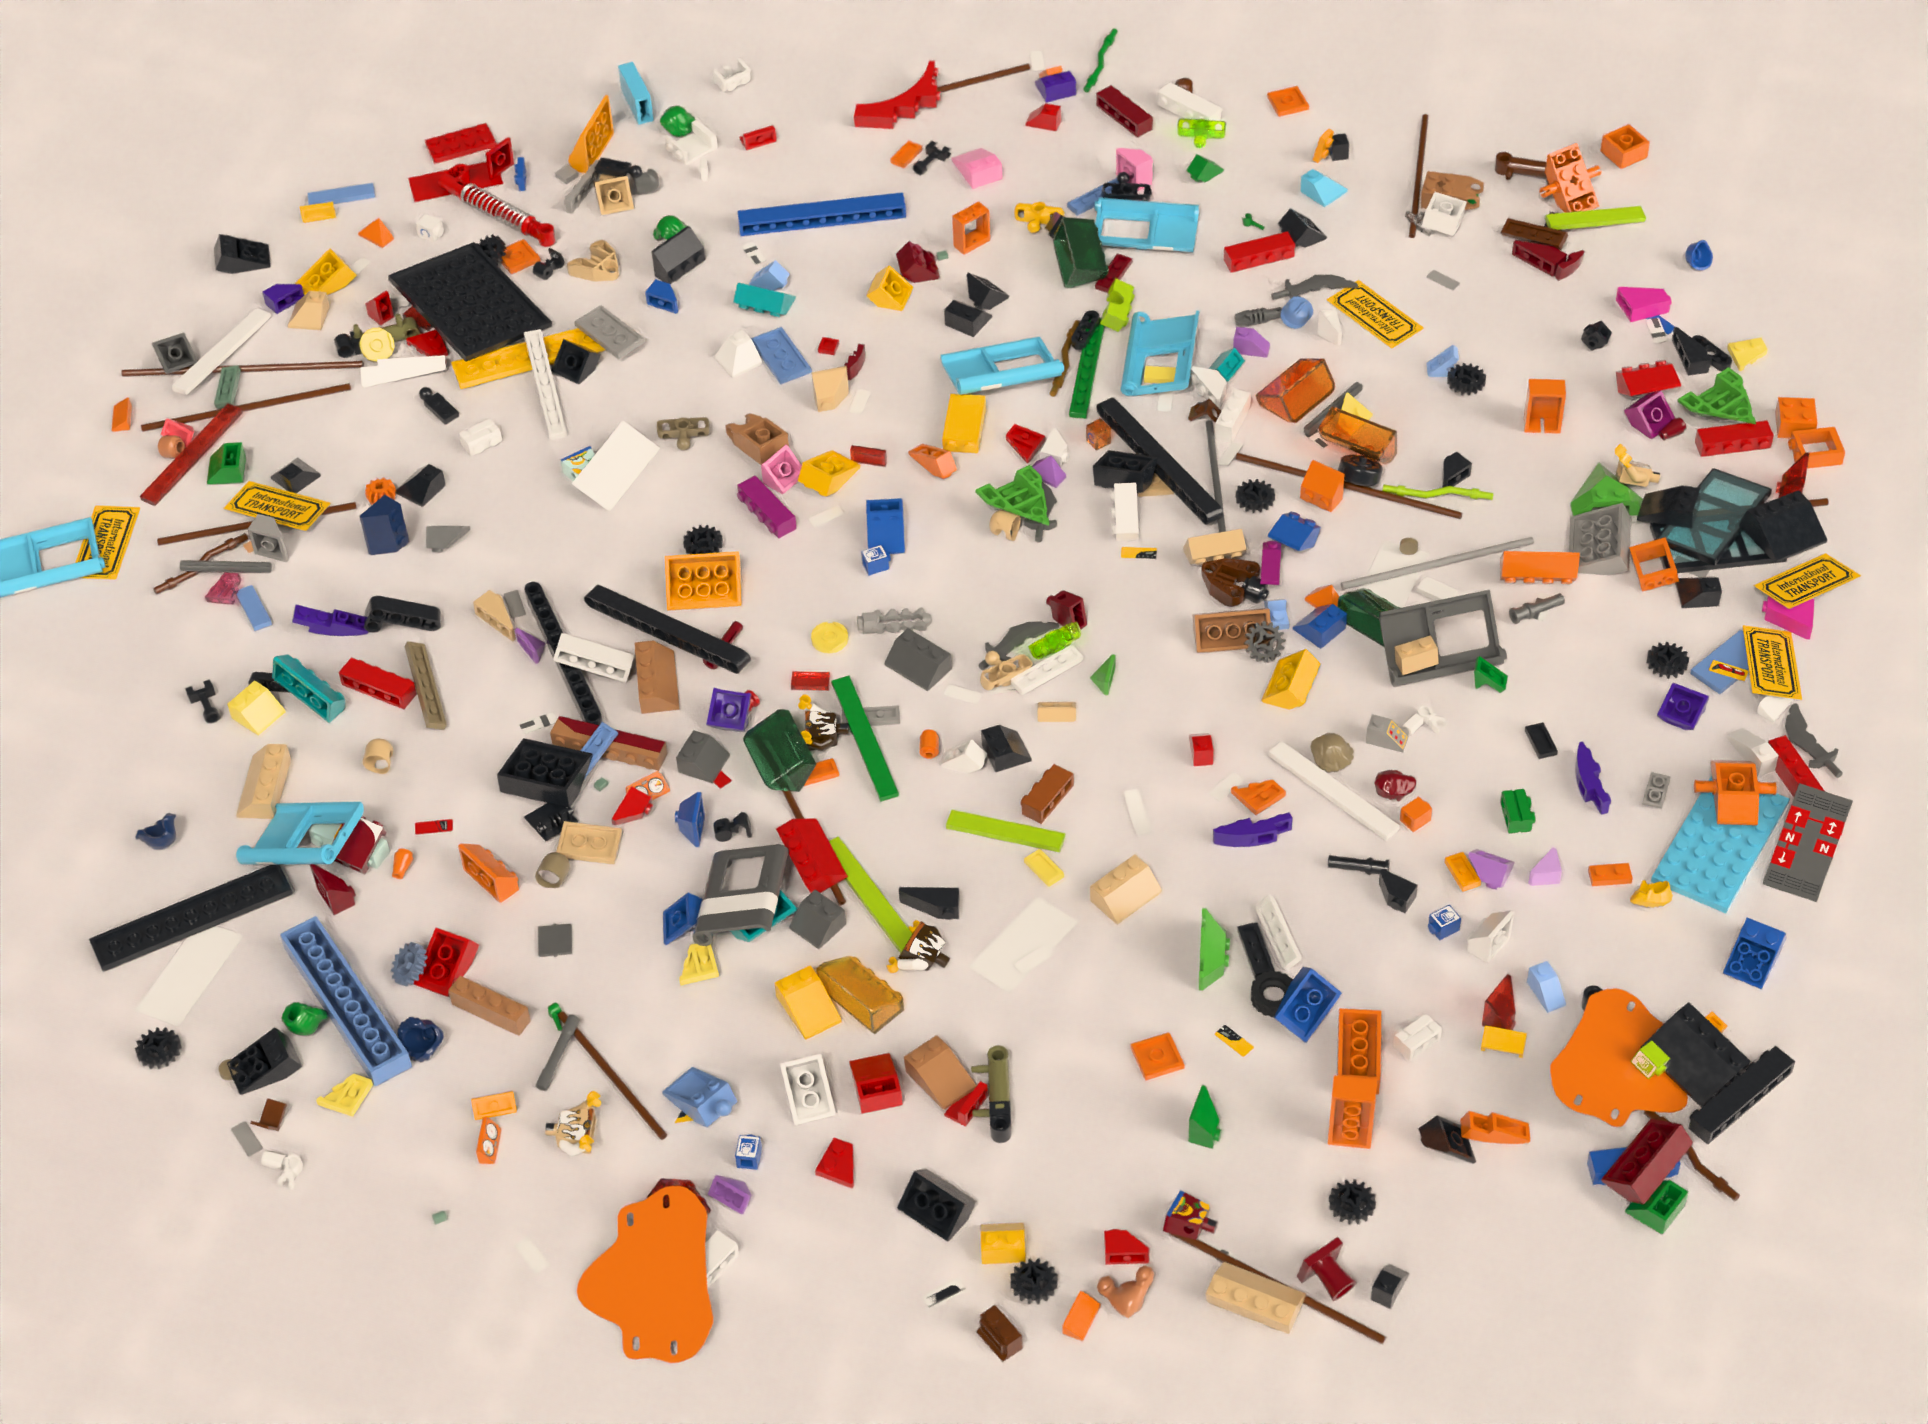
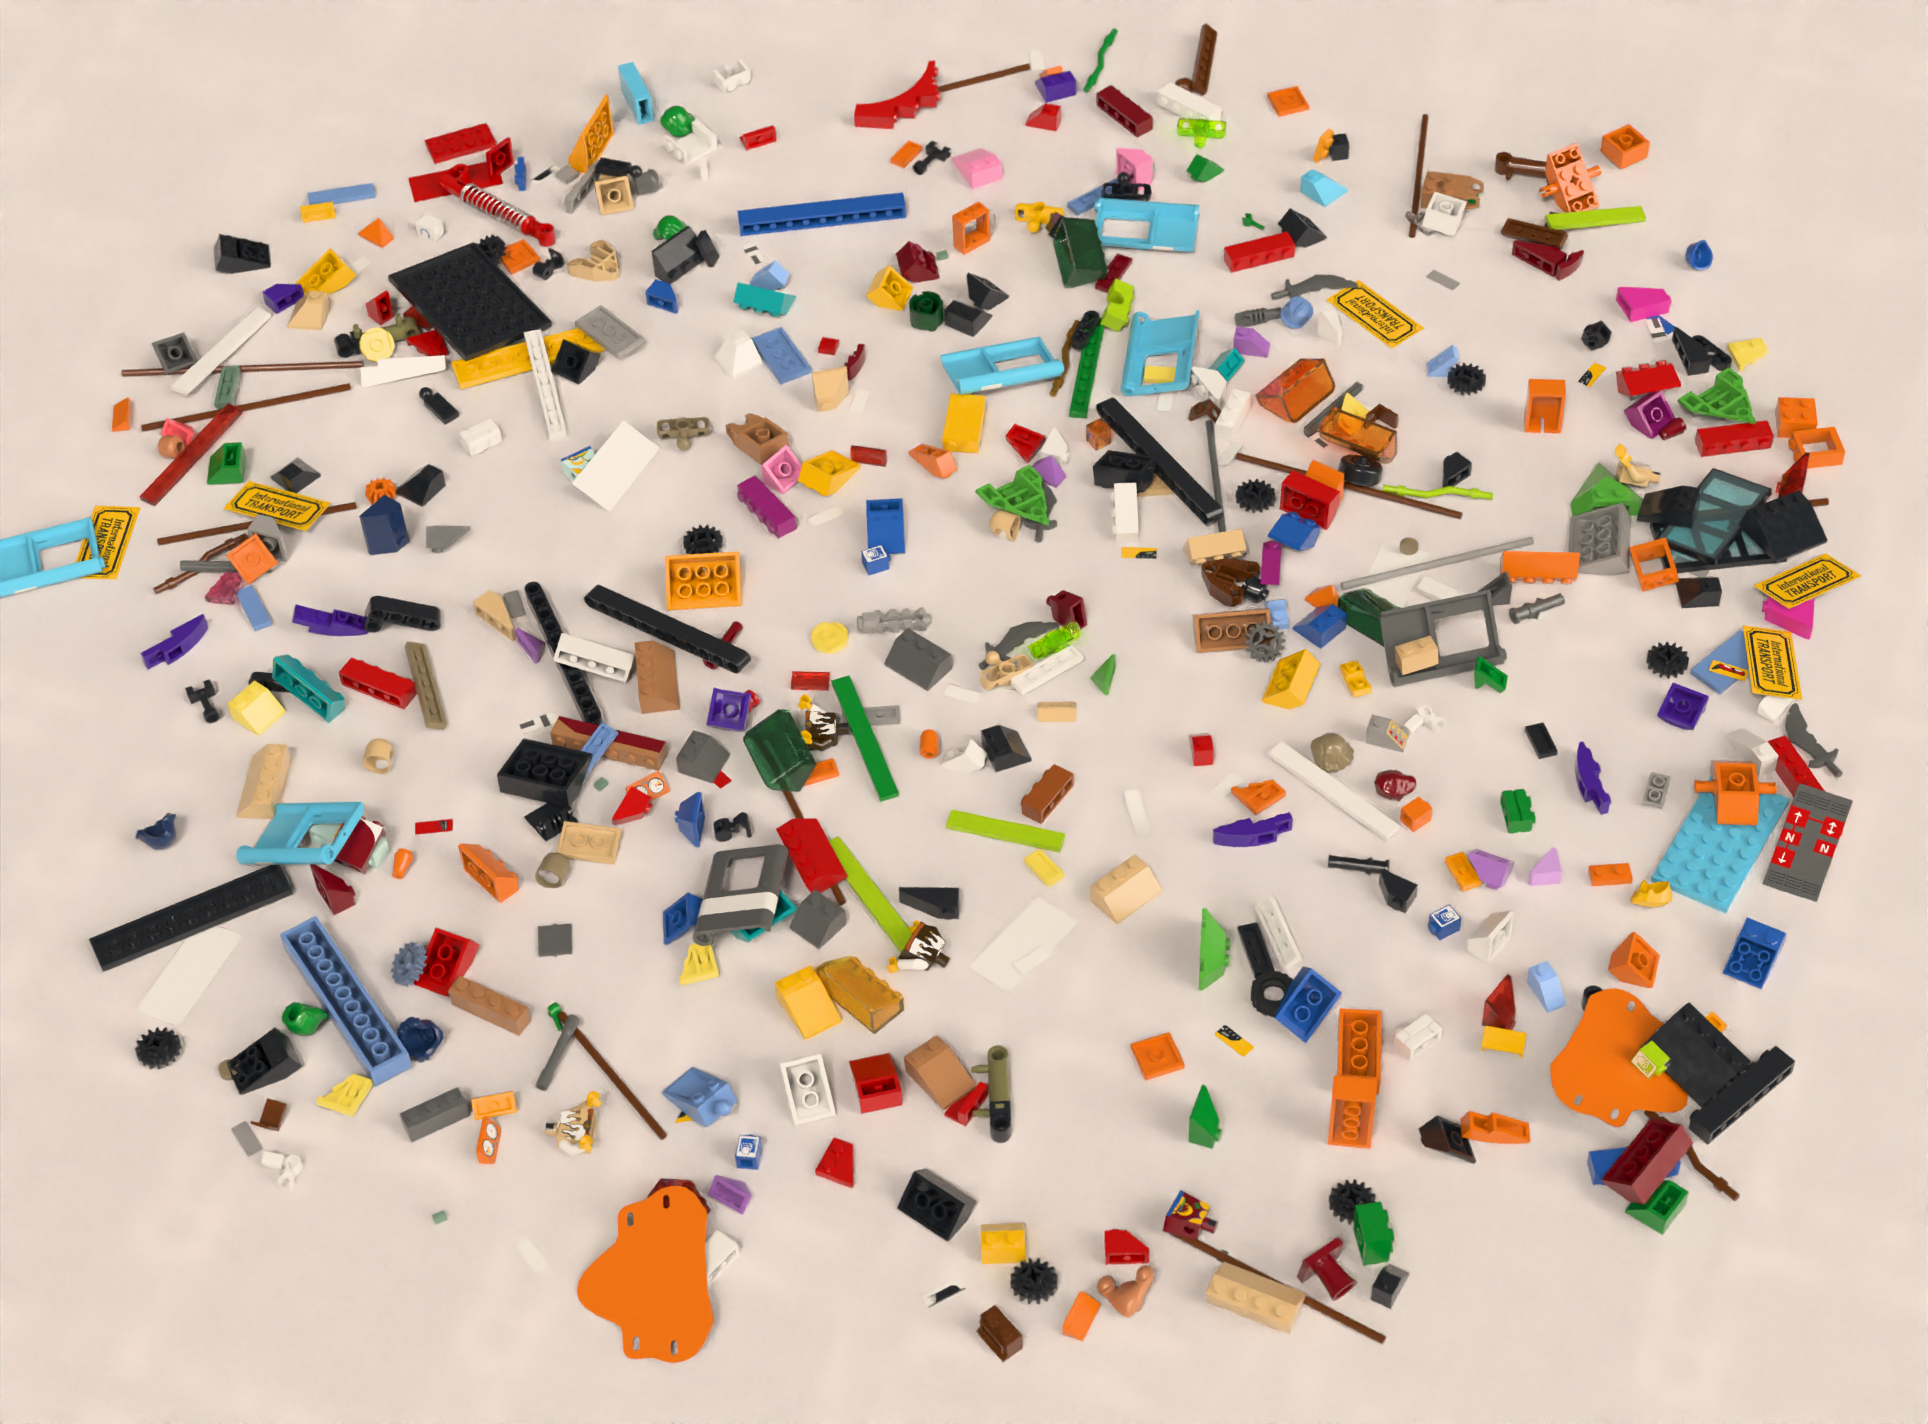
none -> dark purple slope [140,614,208,670]
none -> orange tile [226,533,278,585]
none -> dark grey brick [399,1087,470,1143]
none -> sticker [529,164,560,185]
none -> black tile [695,230,719,267]
none -> dark green brick [909,291,944,332]
none -> reddish brown plate [1191,23,1217,96]
none -> red slope [1280,470,1340,530]
none -> yellow slope [1339,660,1372,698]
none -> green brick [1353,1202,1394,1266]
none -> reddish brown bracket [1365,403,1398,429]
none -> dark grey slope [1478,571,1512,606]
none -> yellow sticker [1578,363,1606,387]
none -> orange slope [1608,931,1660,988]

